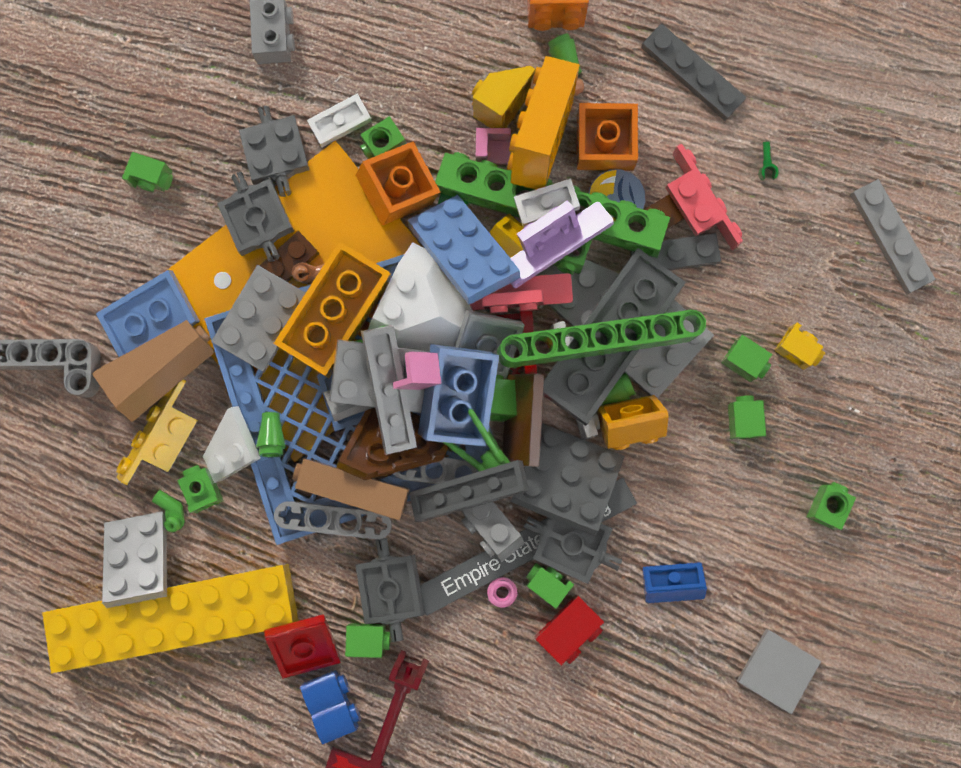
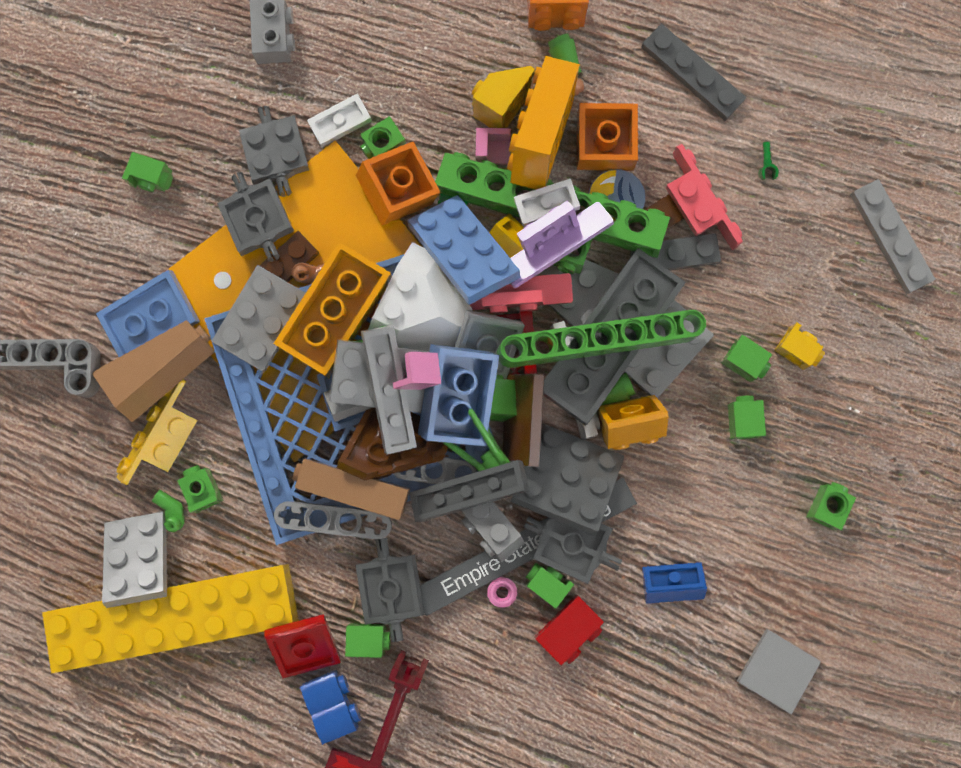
white wing [203,406,261,483] -> none
bright green cone [256,412,286,457] -> none

